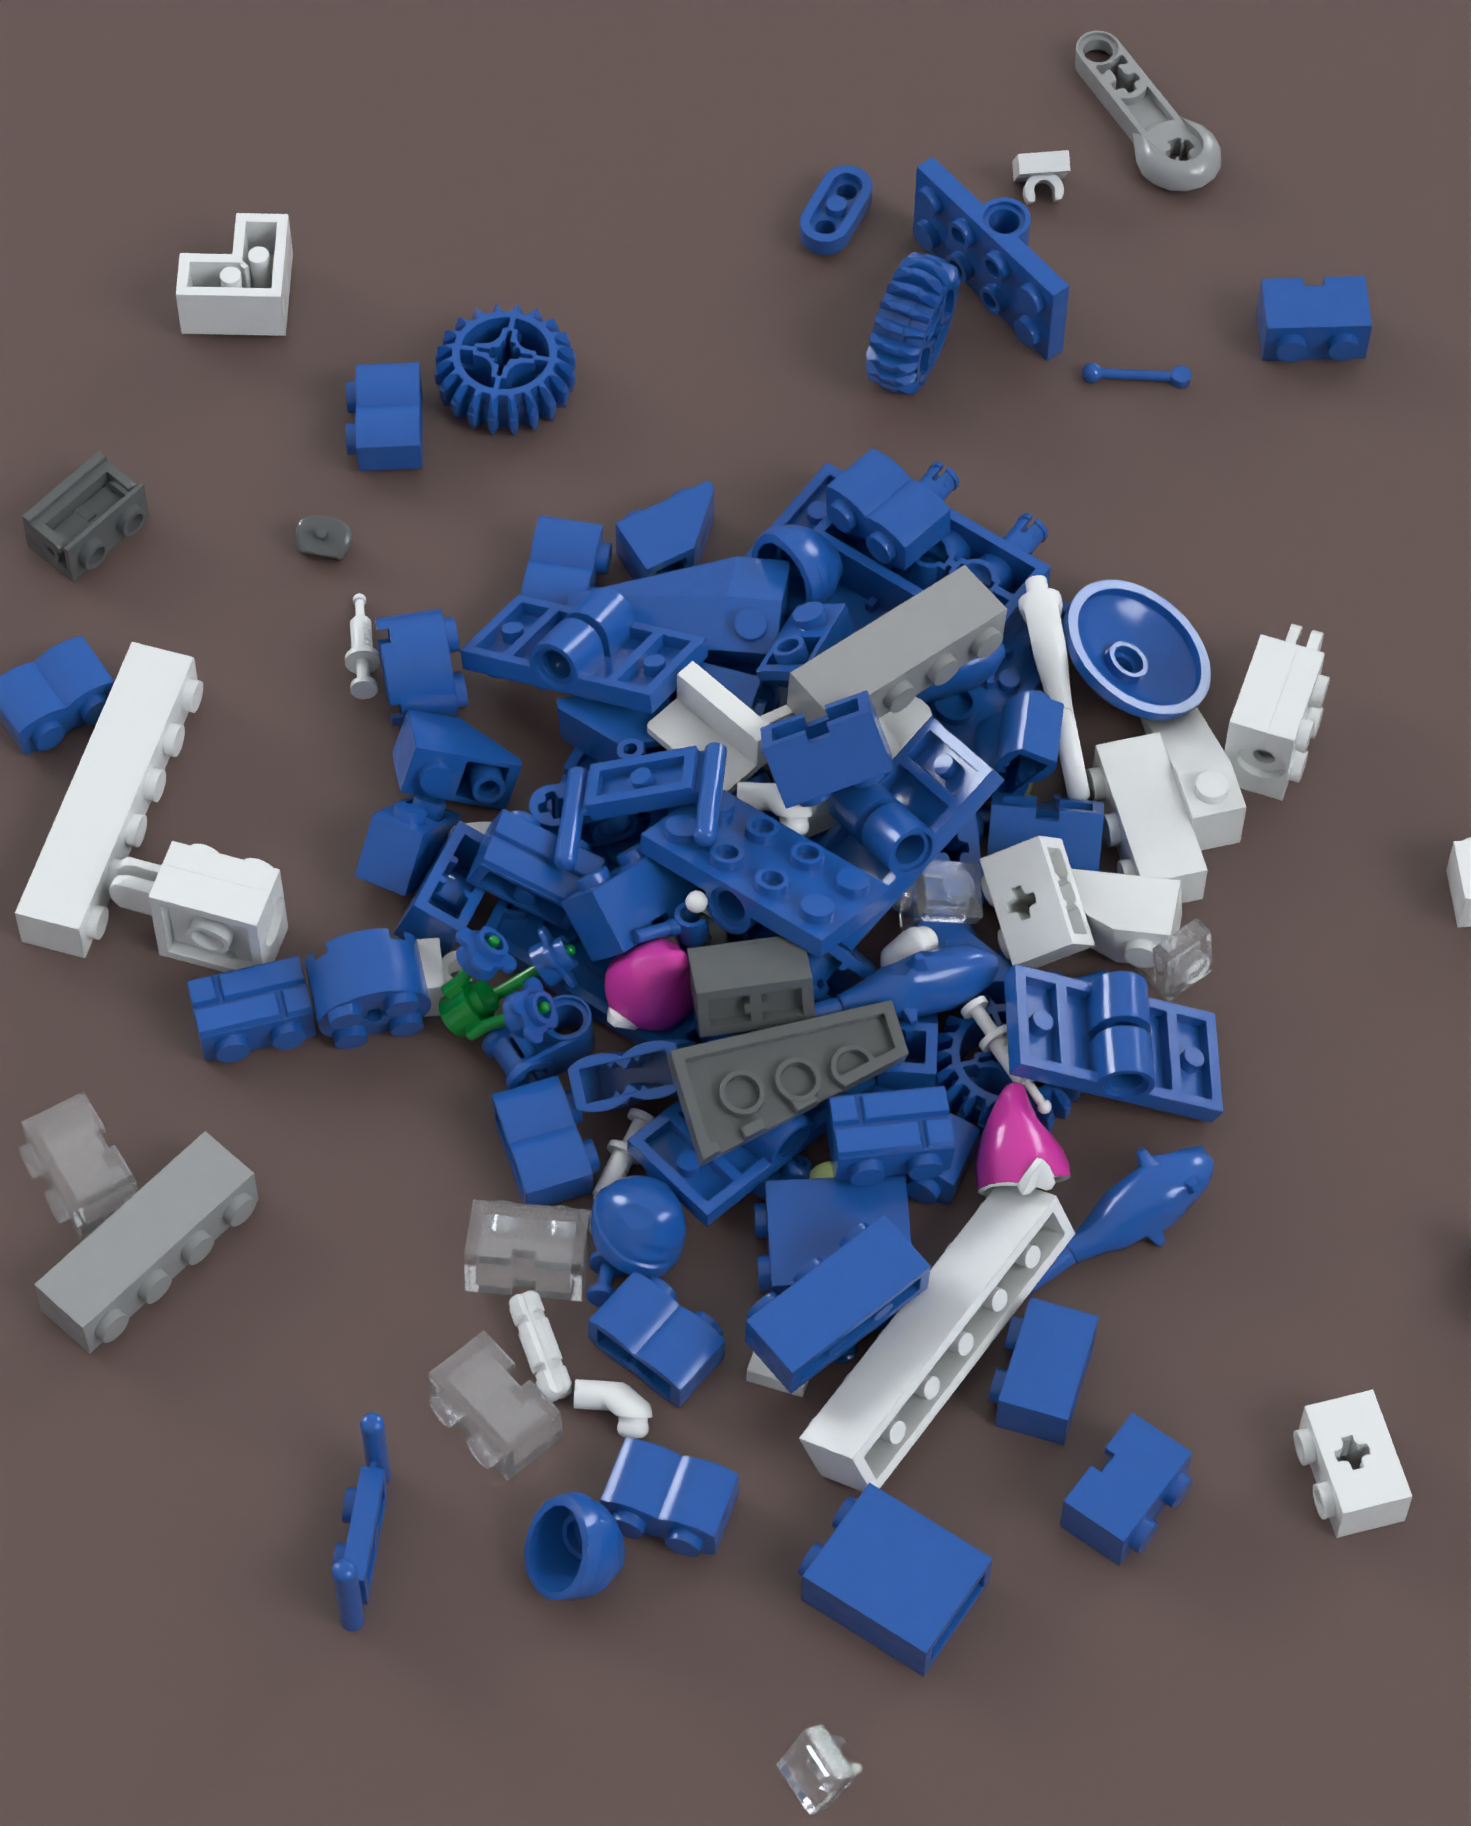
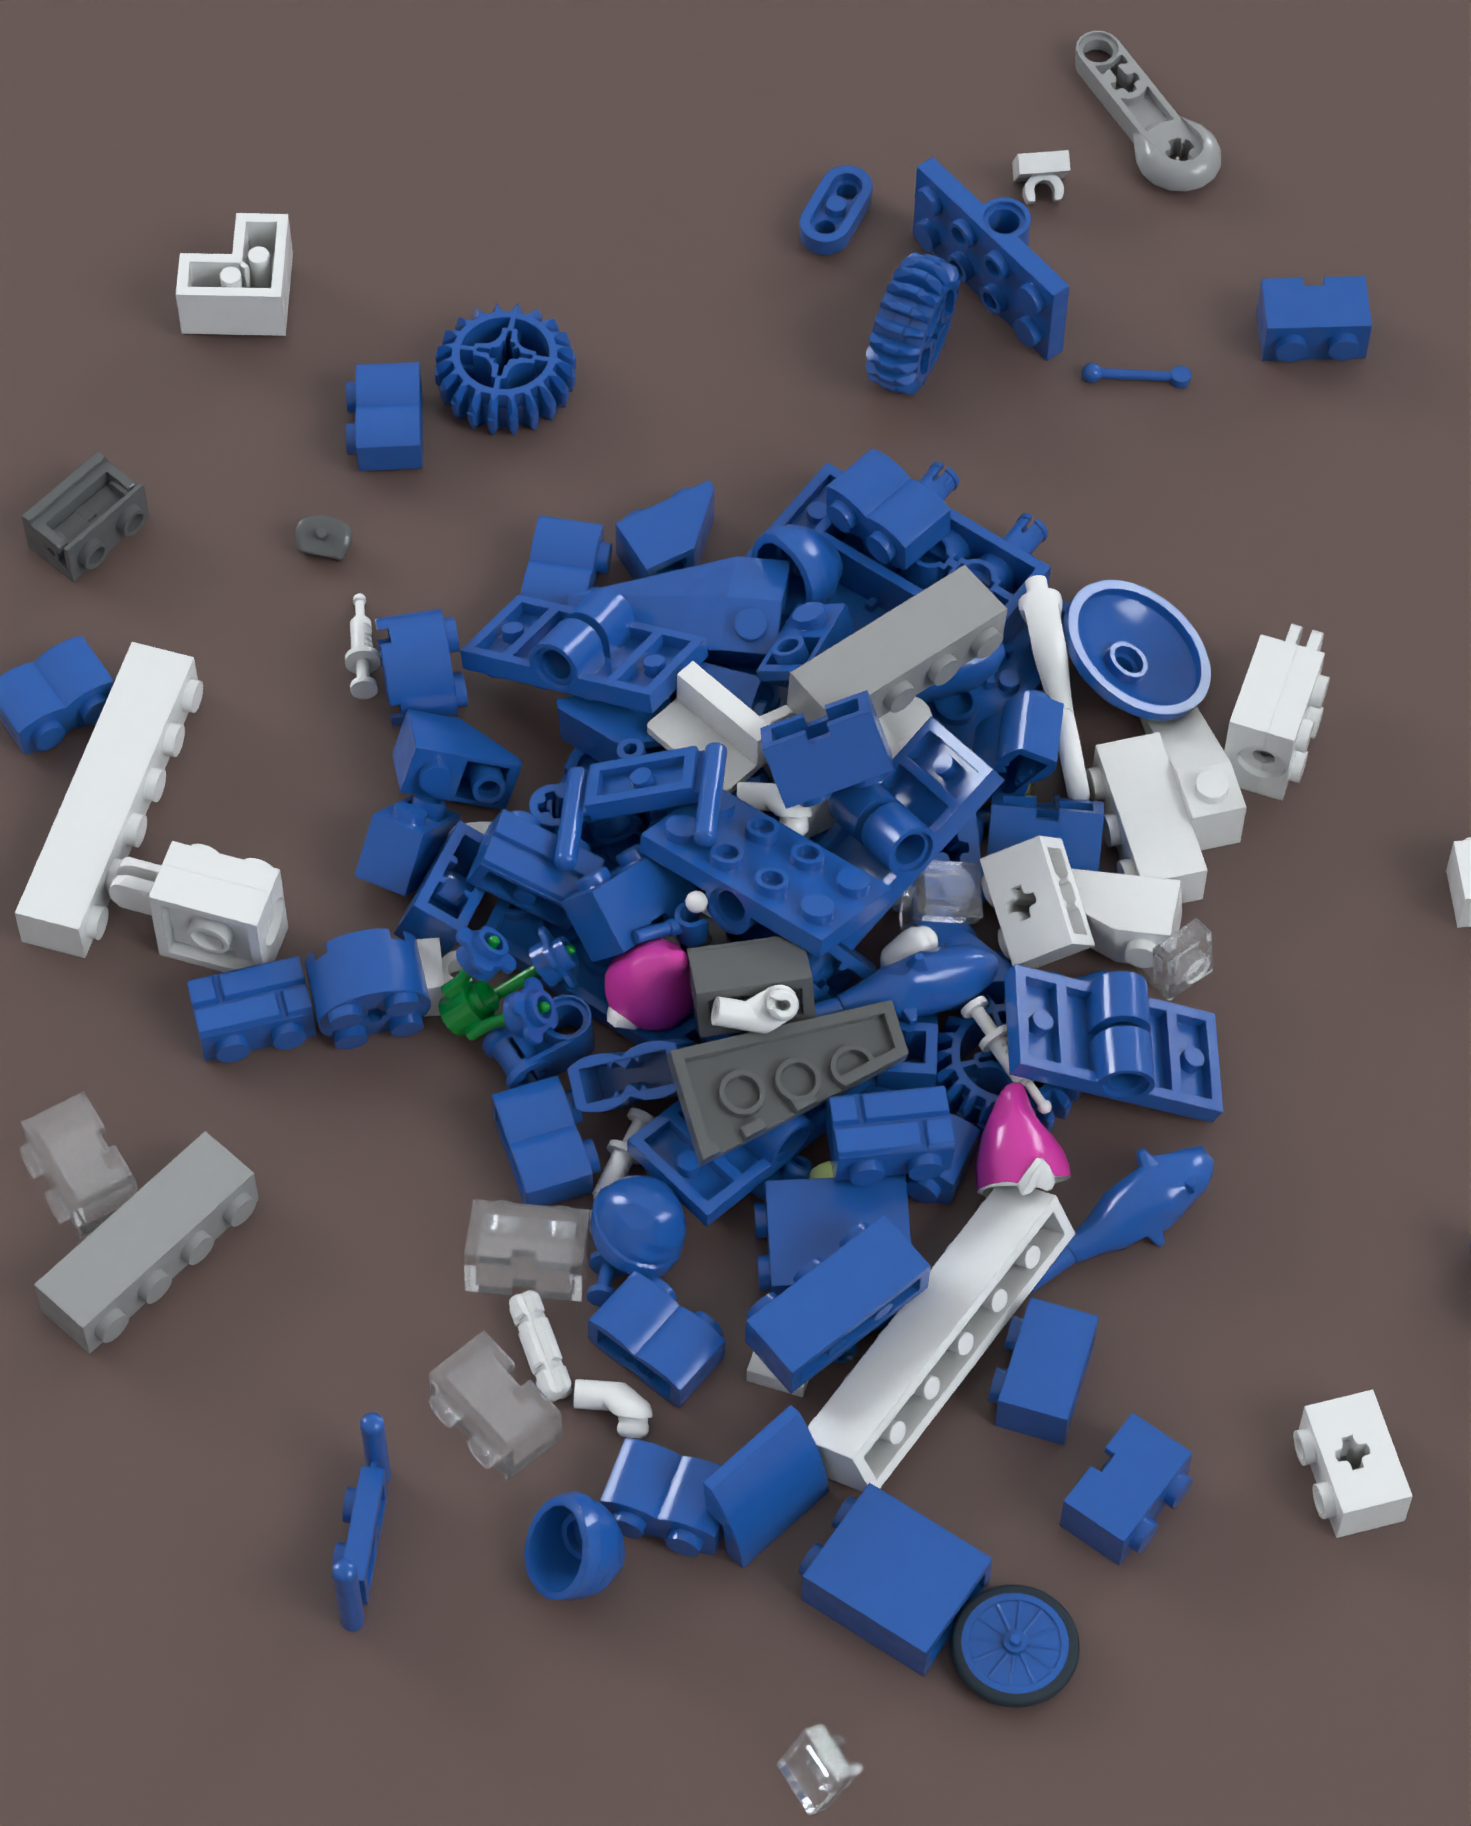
none -> blue slope [703,1405,829,1568]
none -> white arm [711,985,799,1034]
none -> blue wheel [950,1584,1080,1708]

